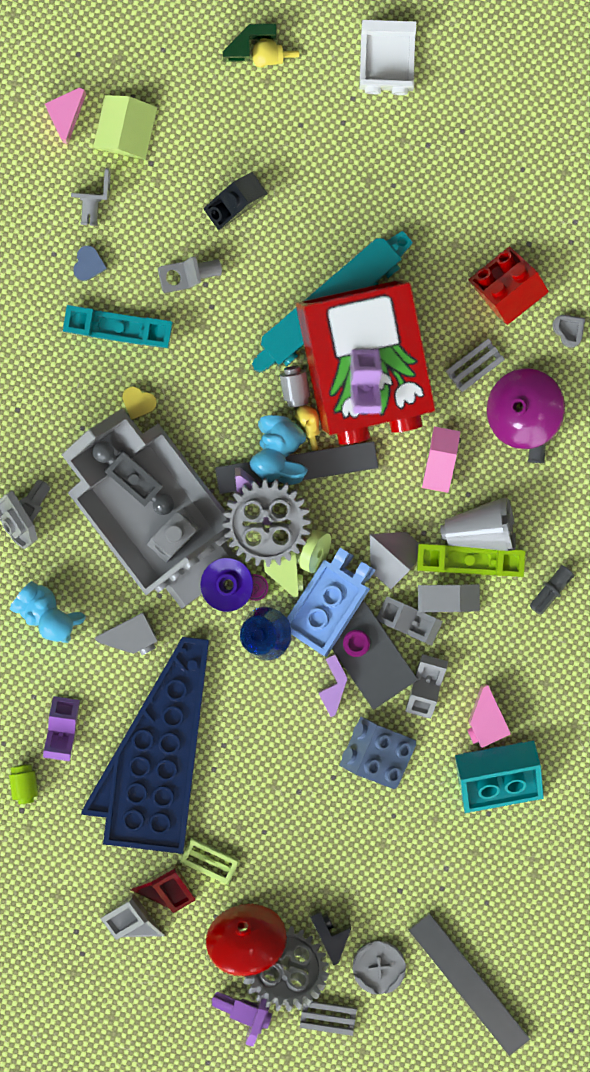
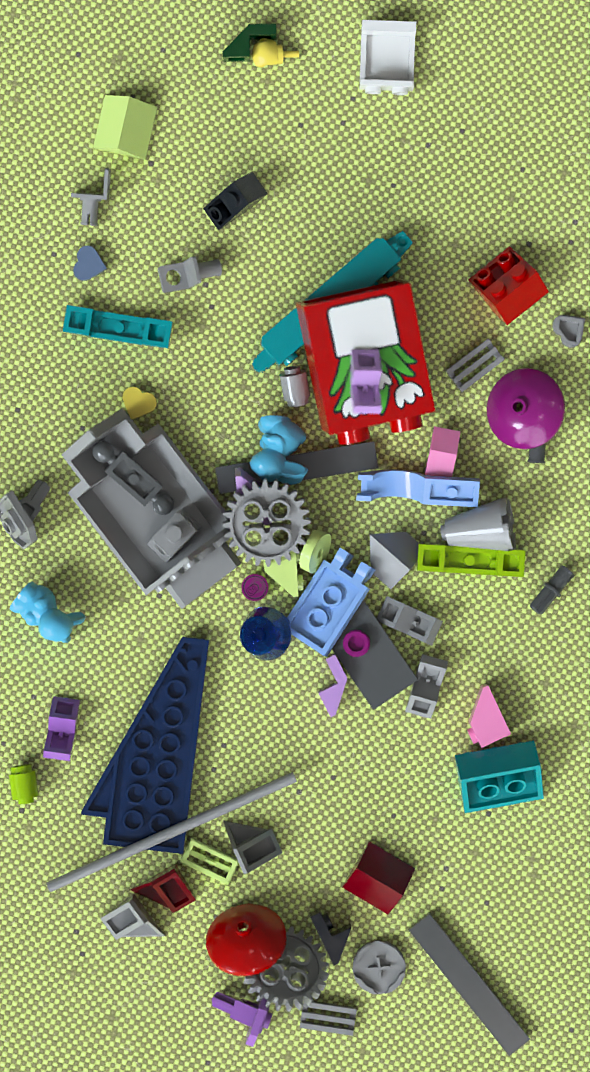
bright pink slope [45,88,86,144] -> none
light grey slope [95,612,159,655] -> none
dark purple dish [200,558,254,612] -> none
light yellow piece [295,405,320,451] -> none
sand blue bracket [339,716,416,789] -> none
light grey slope [418,584,480,612] -> none
none -> light grey piece [46,772,297,892]
none -> light grey slope [223,820,282,874]
none -> dark red slope [342,841,415,915]
none -> light blue piece [356,469,480,507]

